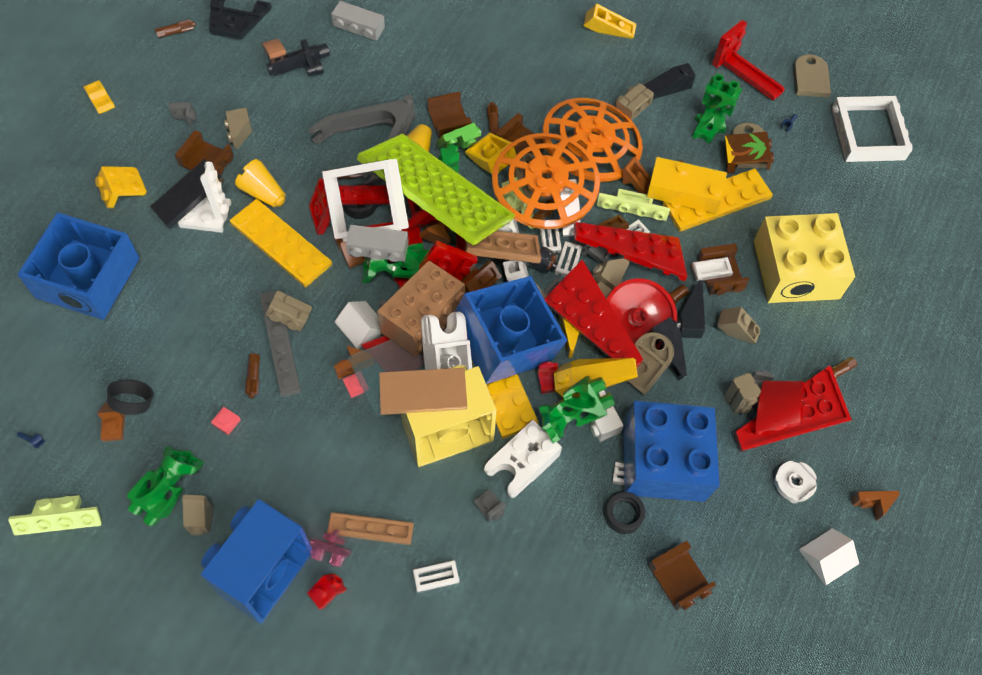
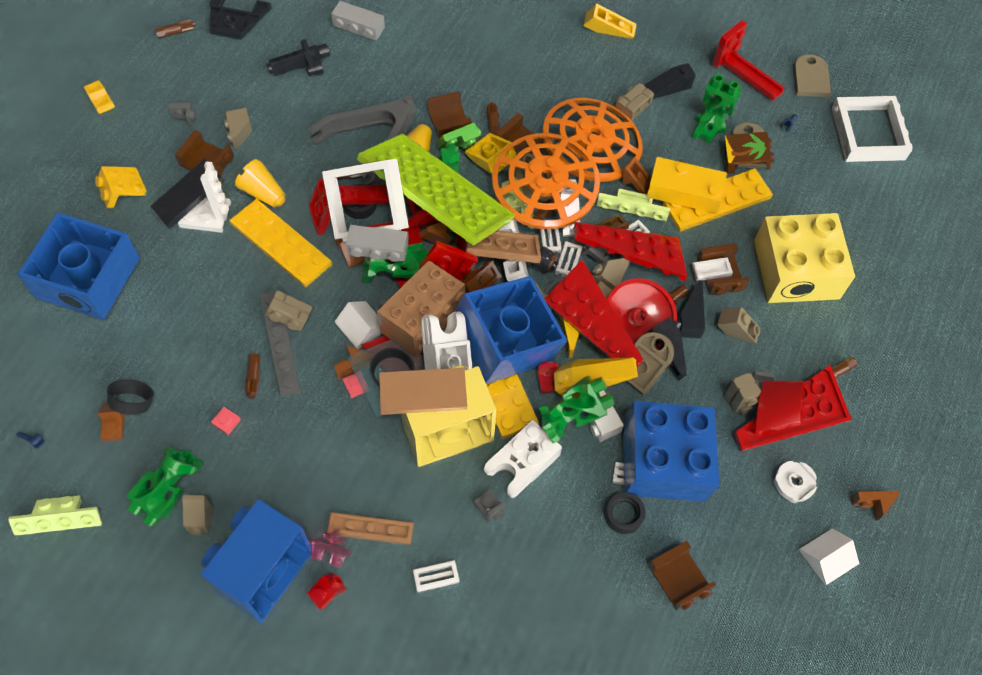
nougat slope [261,38,286,59] -> none
none -> black tyre [370,348,414,387]

